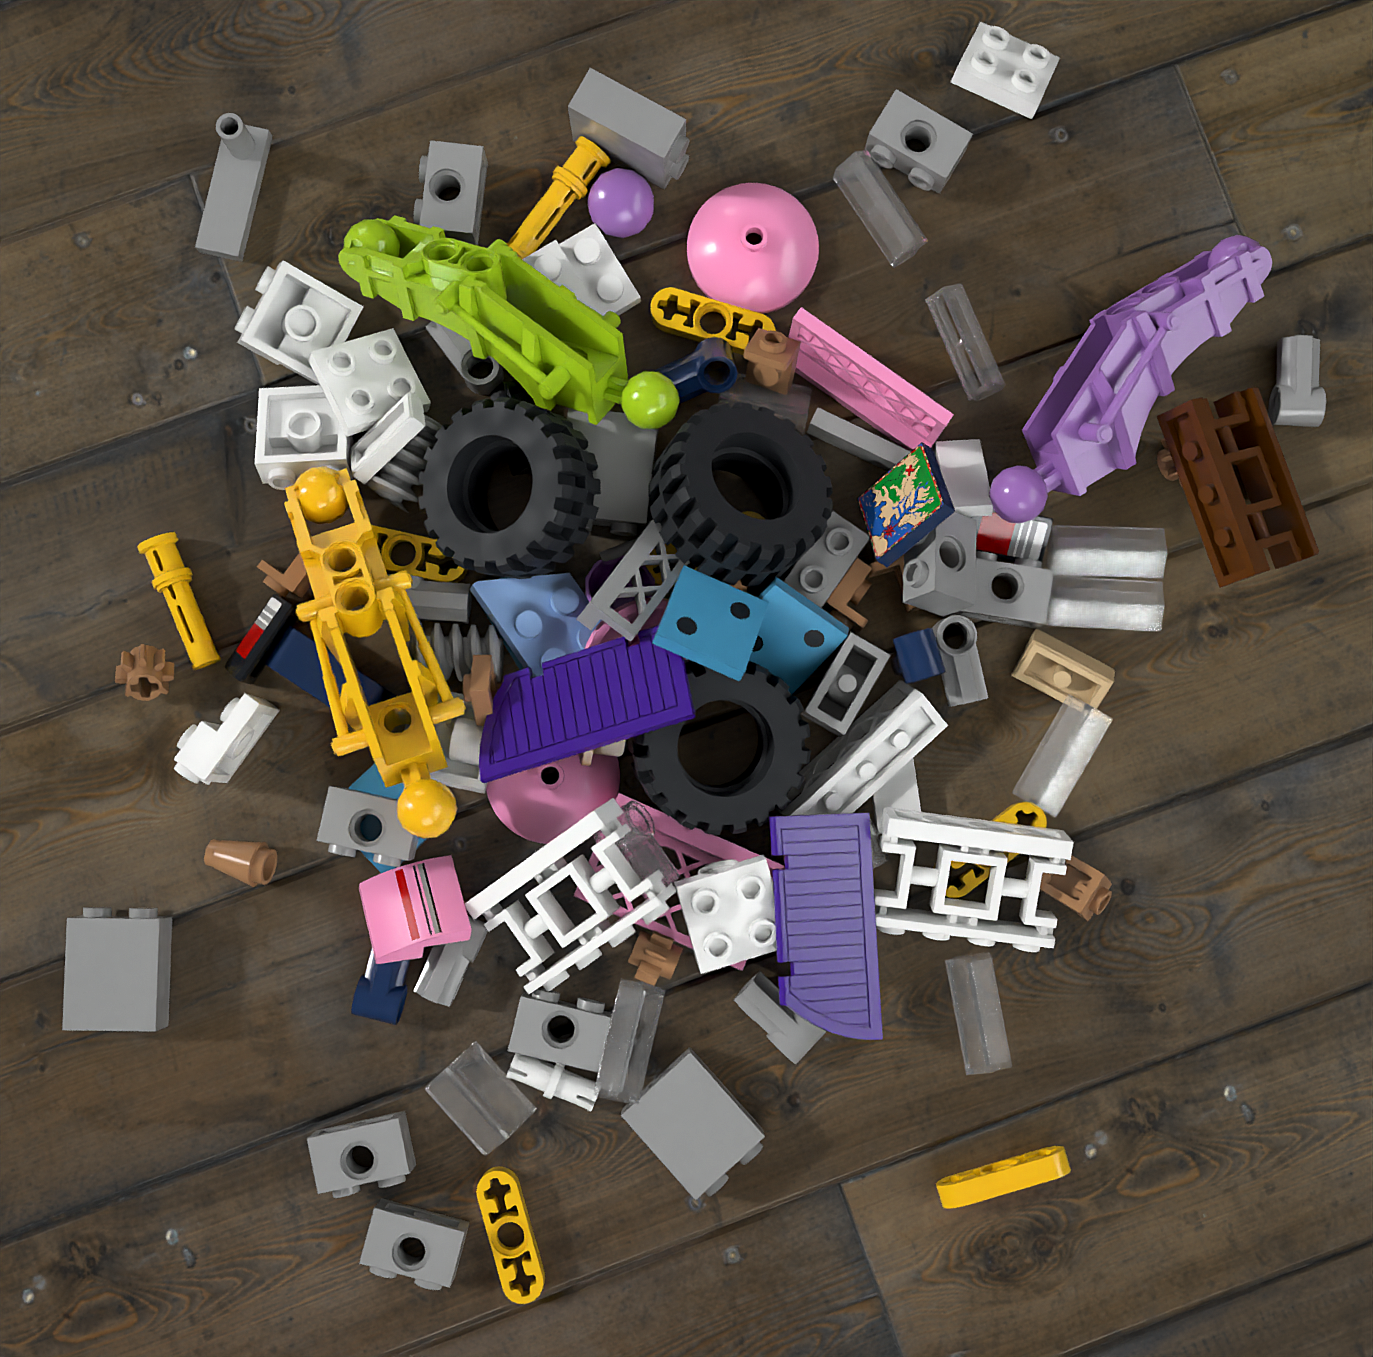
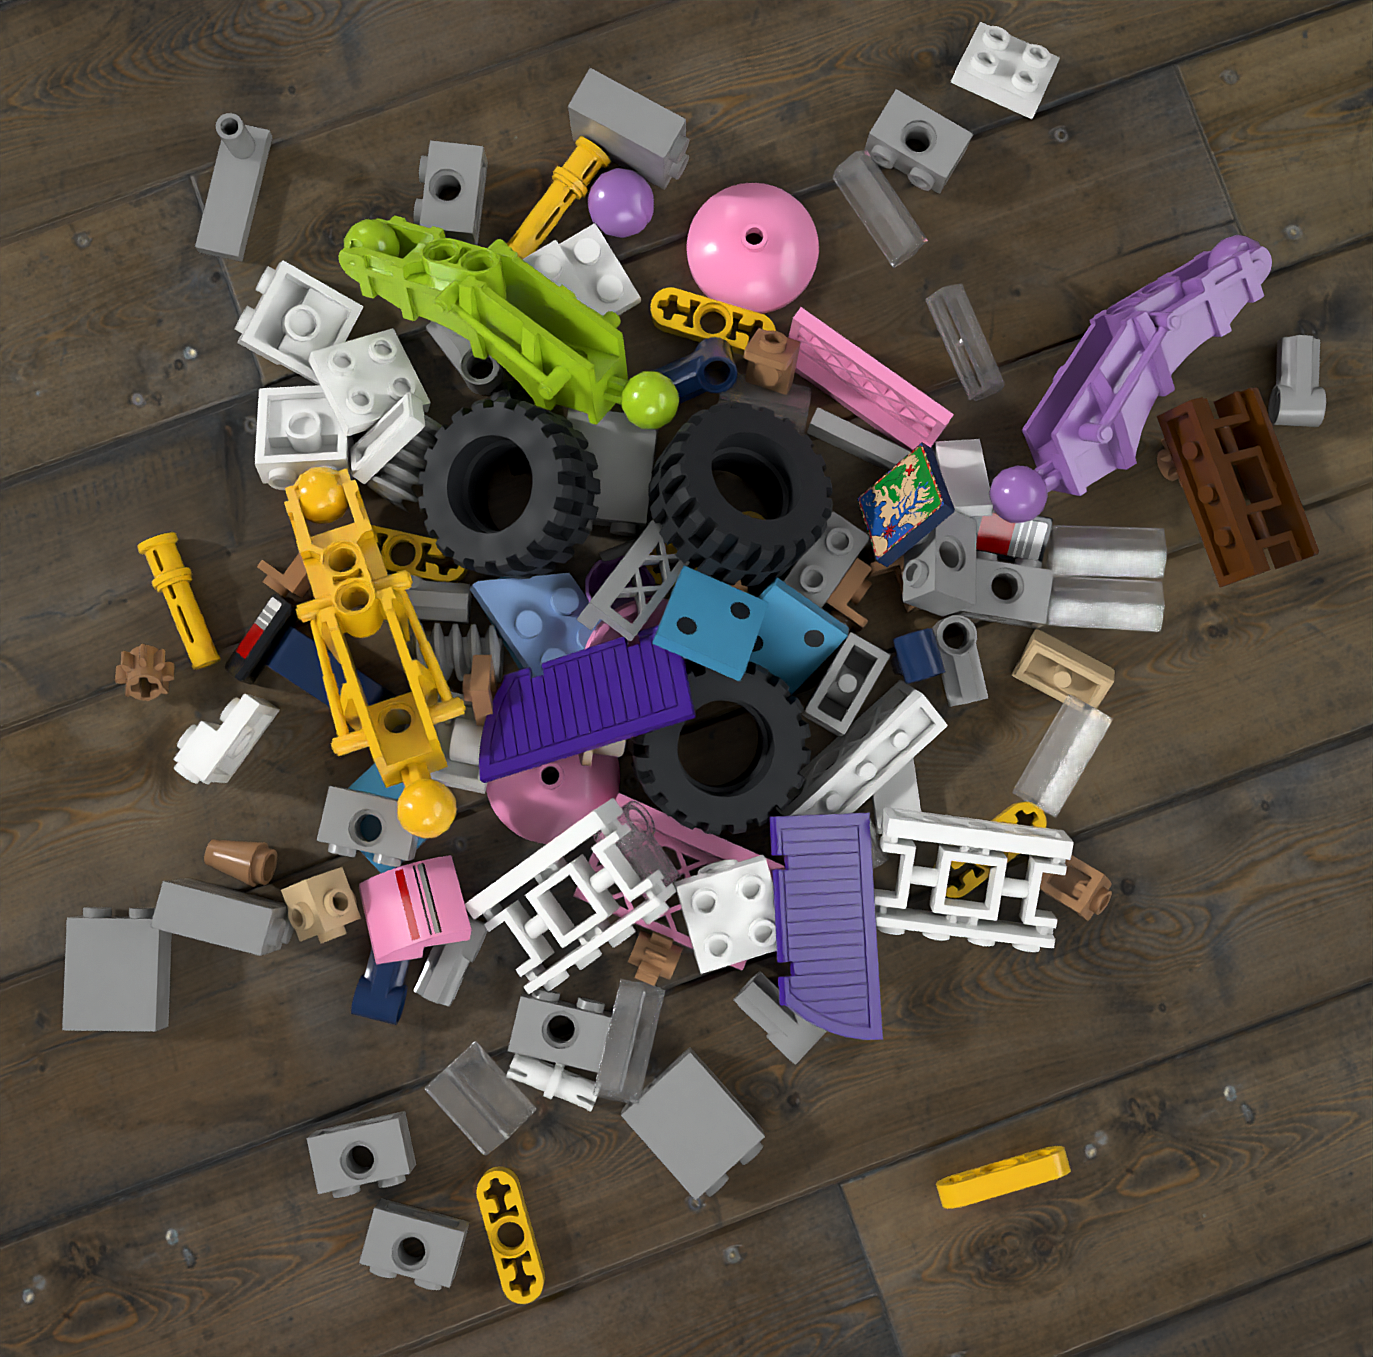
clear piece [945,951,1012,1075] -> none
none -> light grey brick [150,878,294,956]
none -> tan brick [281,867,361,944]

